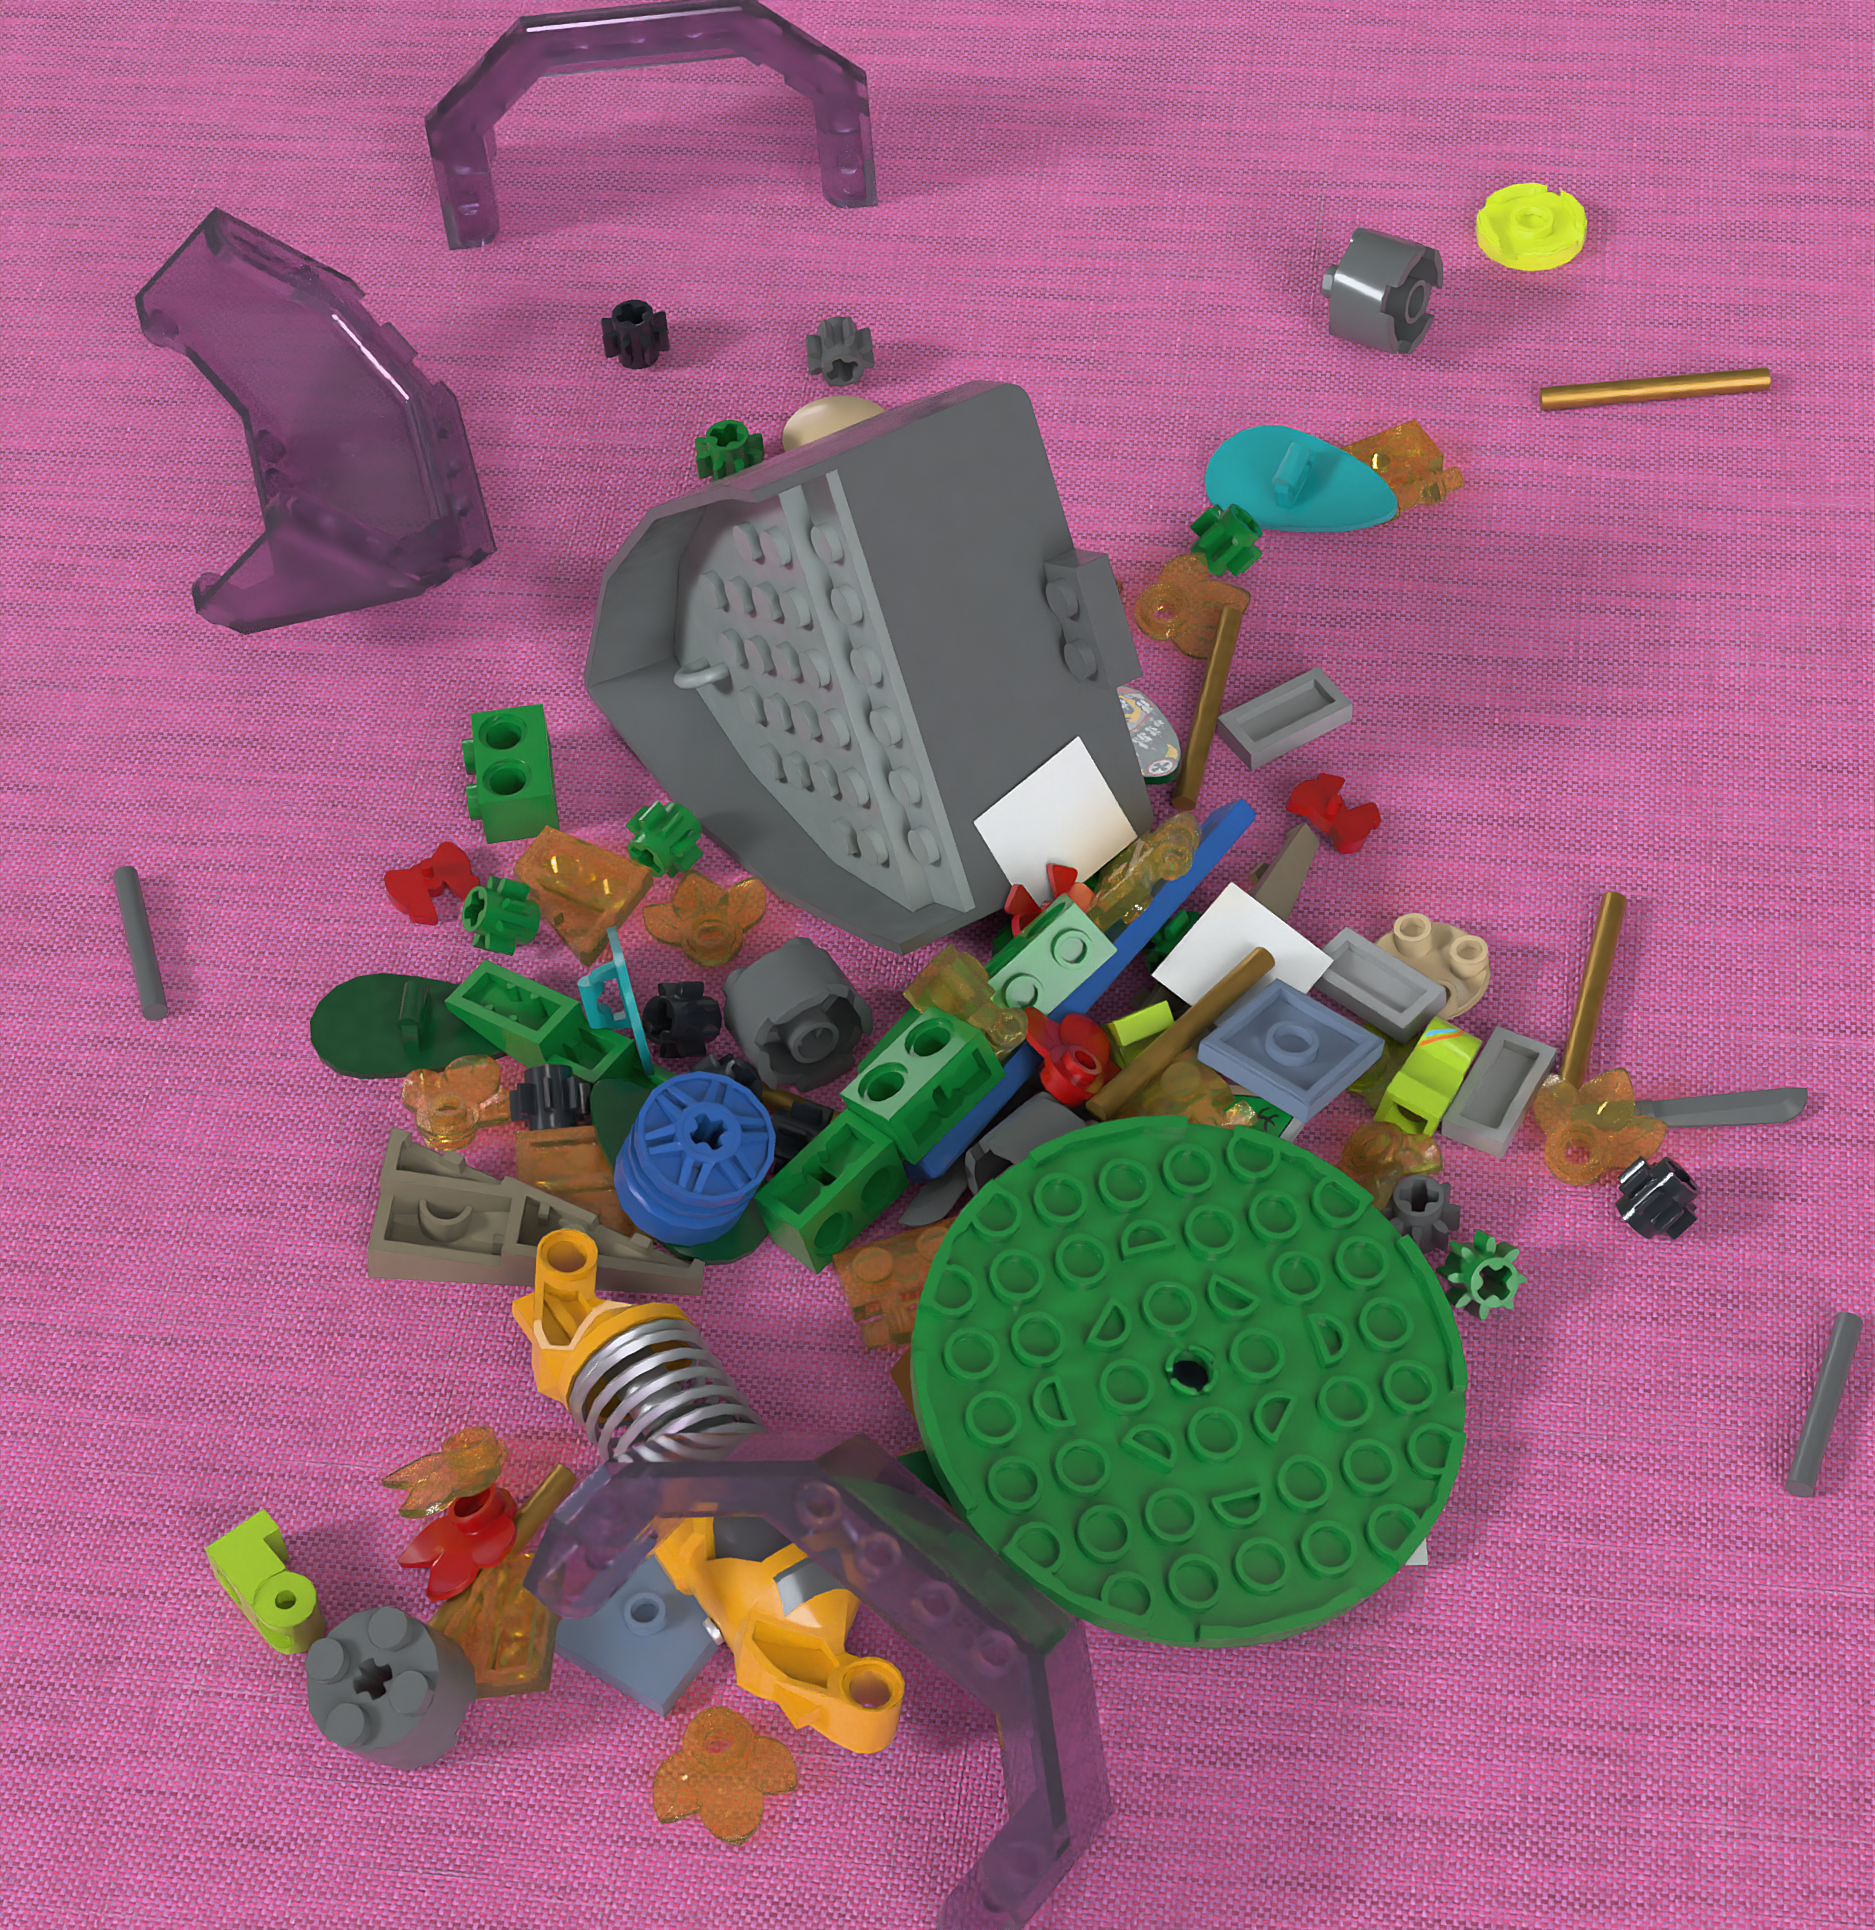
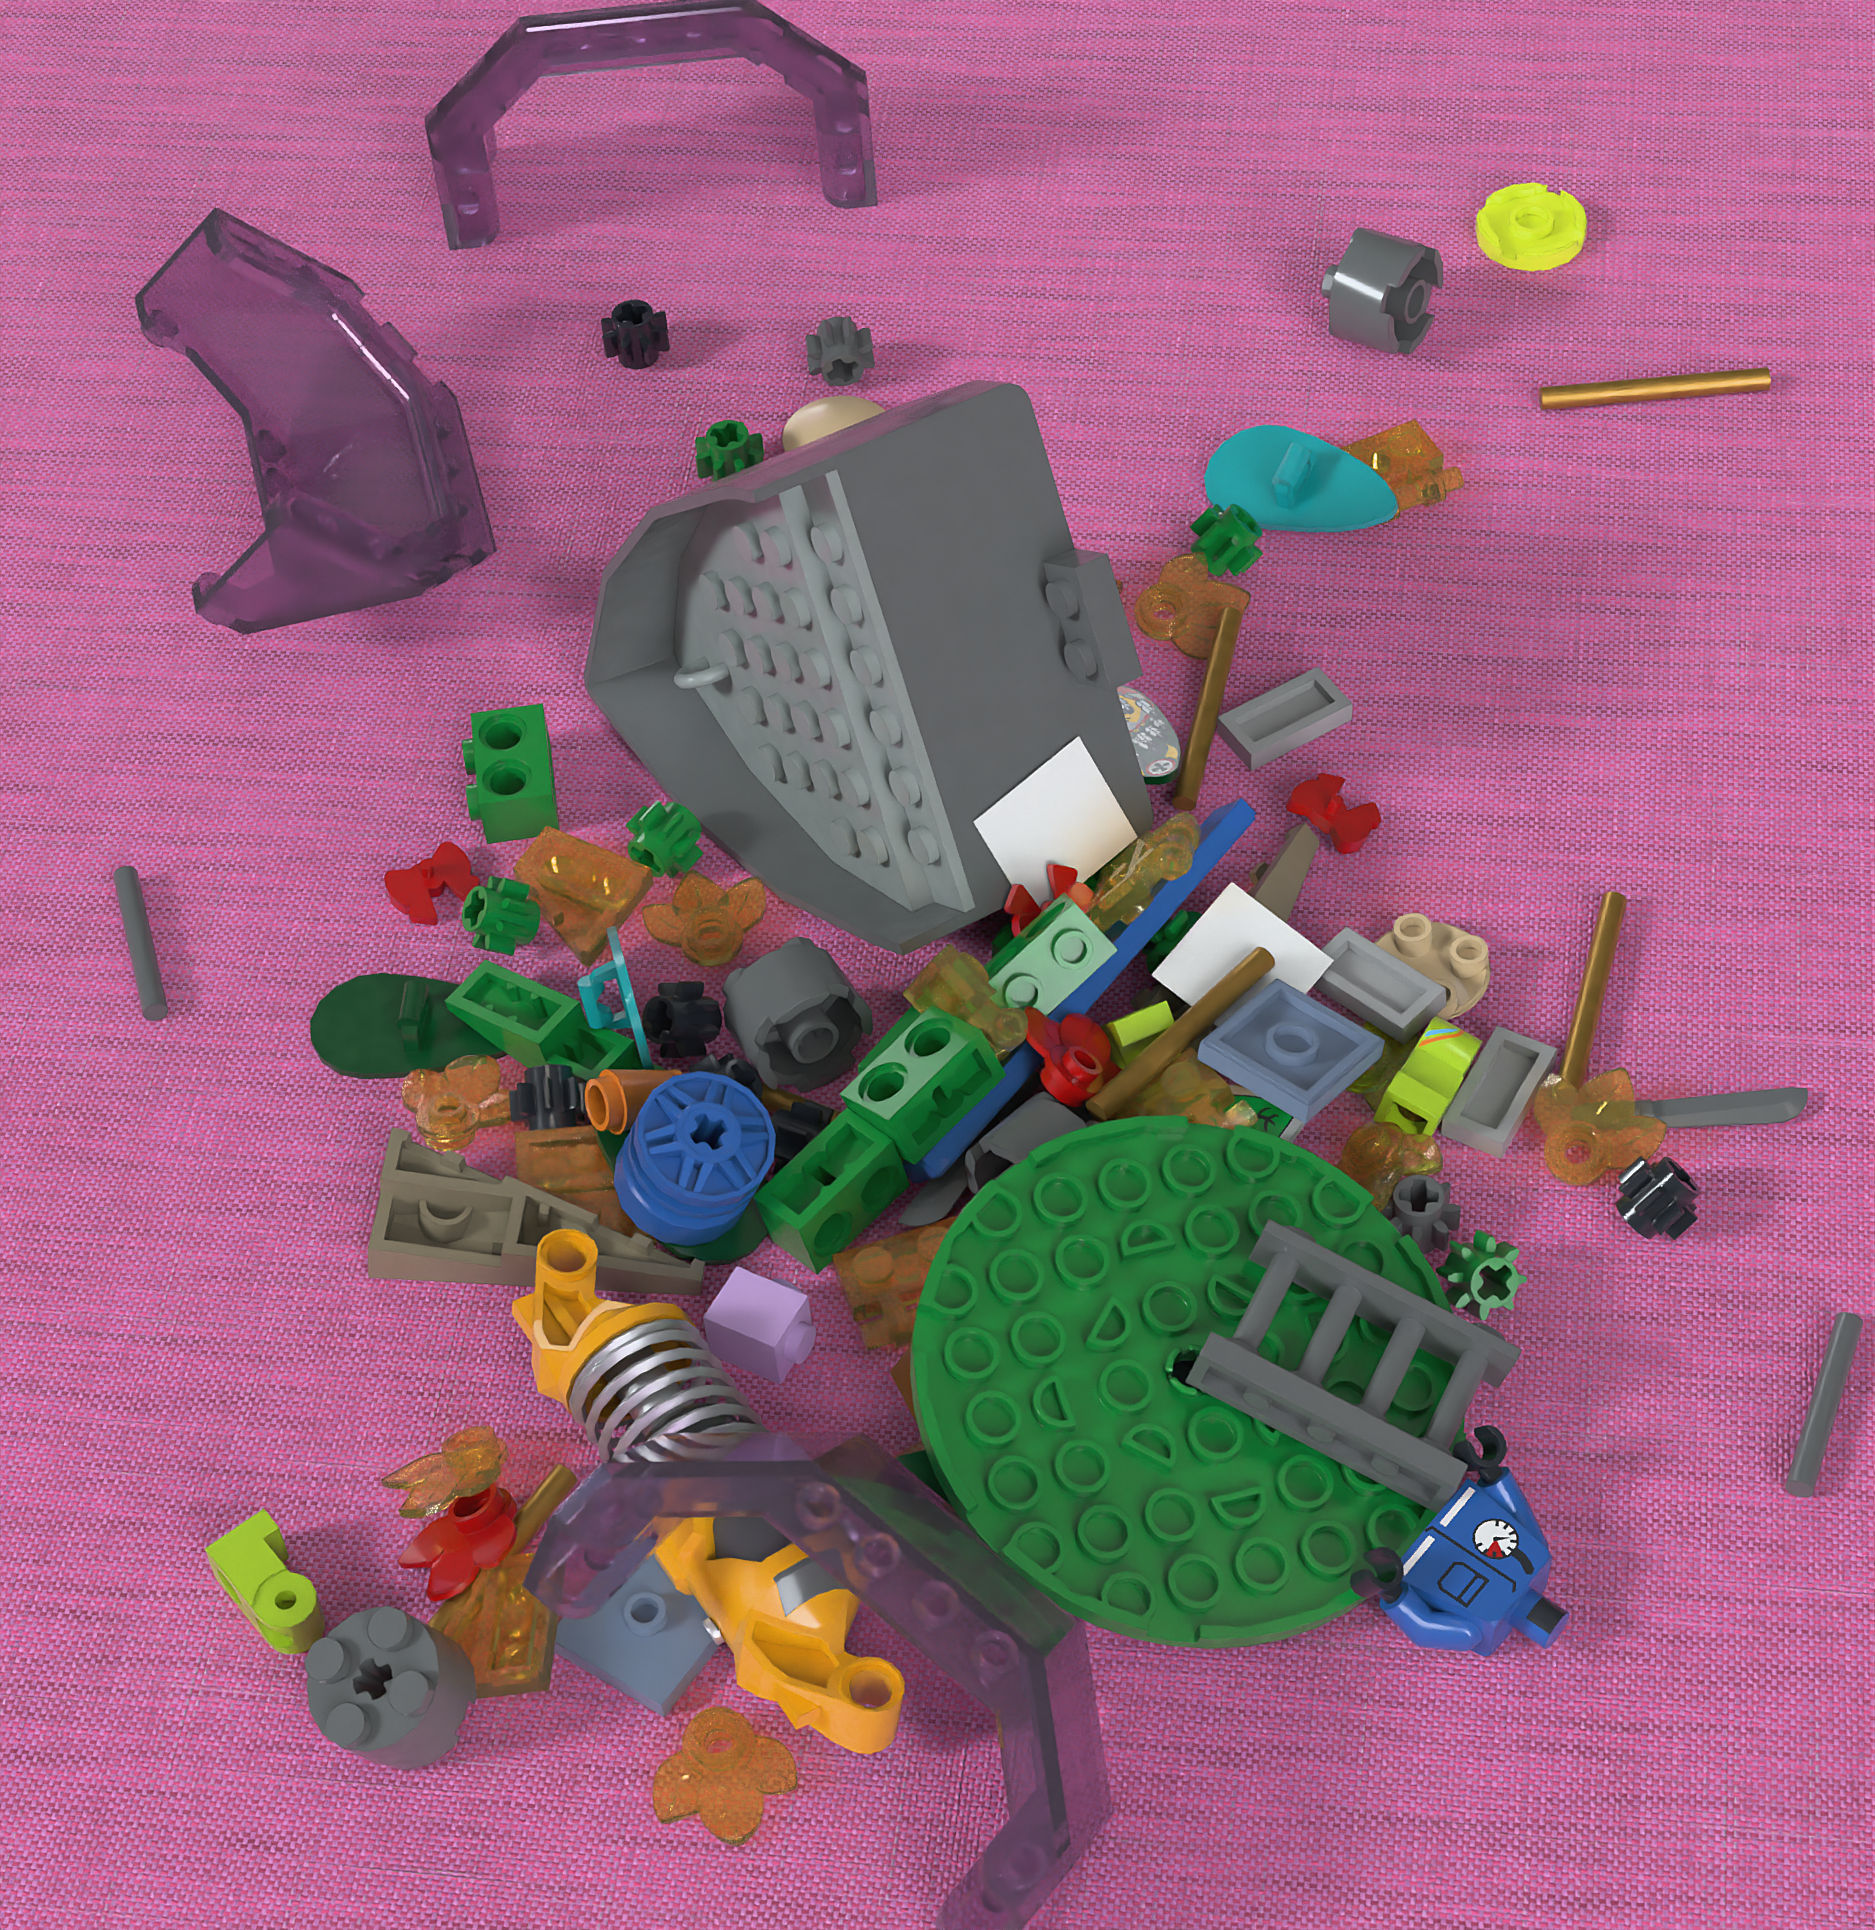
none -> orange cone [585,1069,683,1135]
none -> lavender brick [703,1266,816,1385]
none -> dark grey fence [1185,1219,1522,1513]
none -> blue torso [1350,1425,1570,1656]

